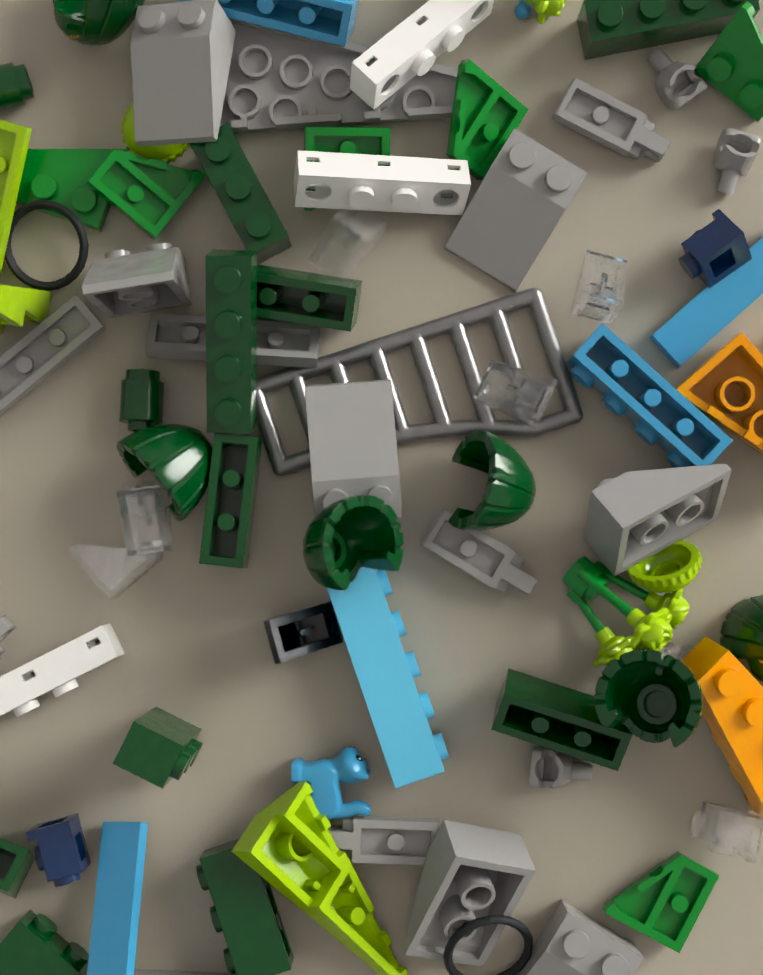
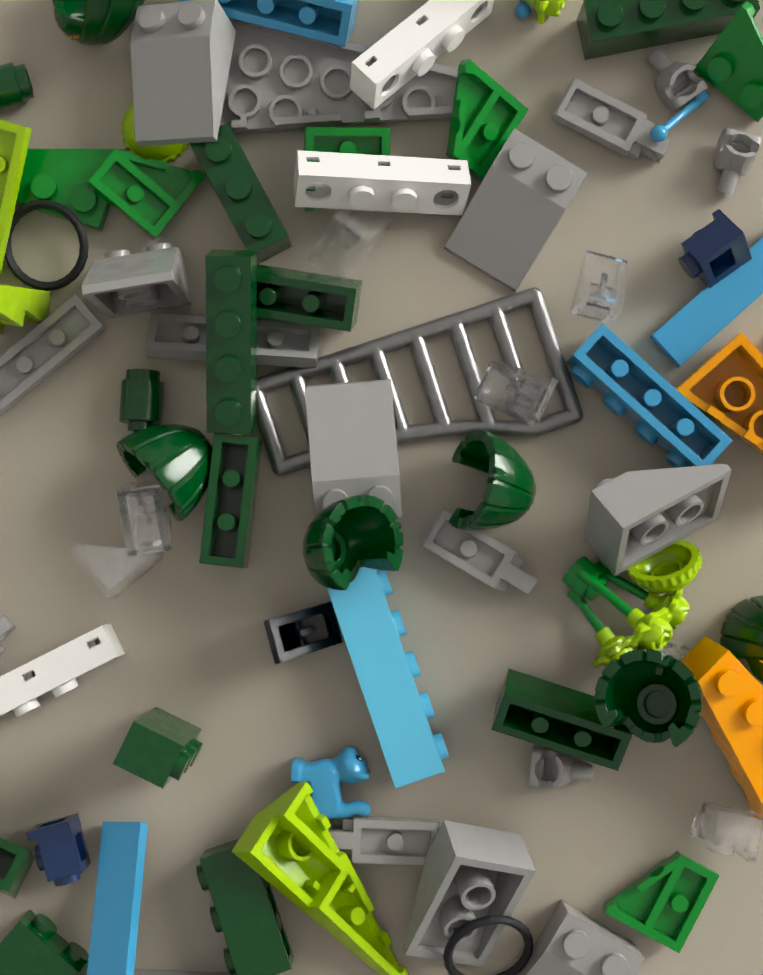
none -> dark azure hinge [650,90,710,142]

